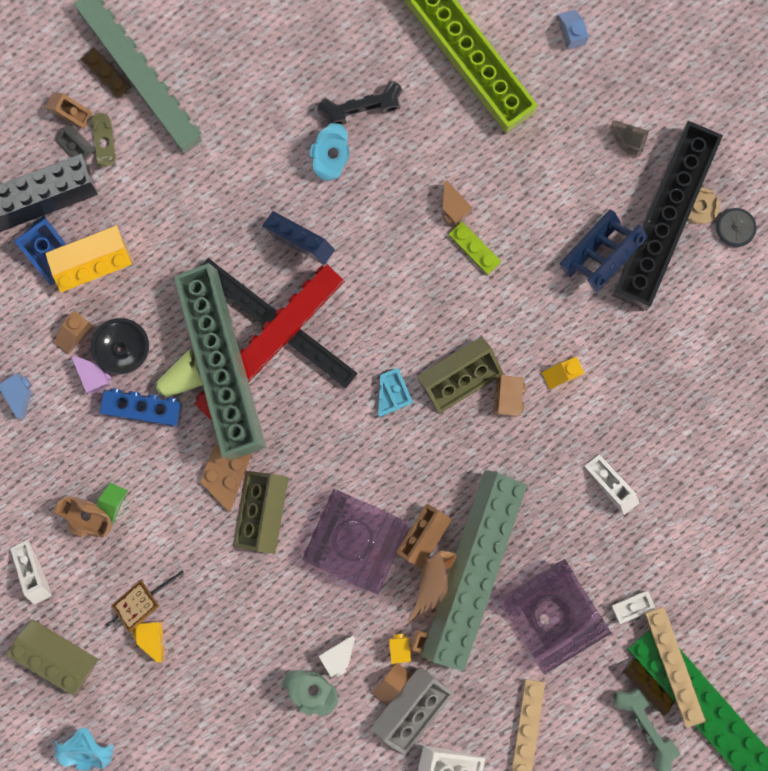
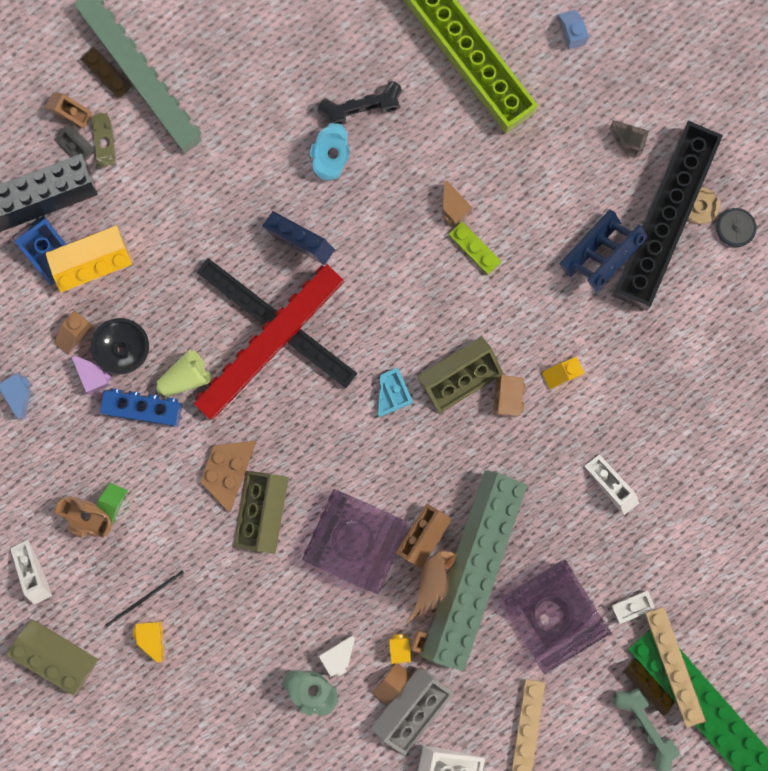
medium azure piece [53,728,114,771] -> none
piece [111,580,159,633] -> none
sand green brick [174,263,267,461] -> none

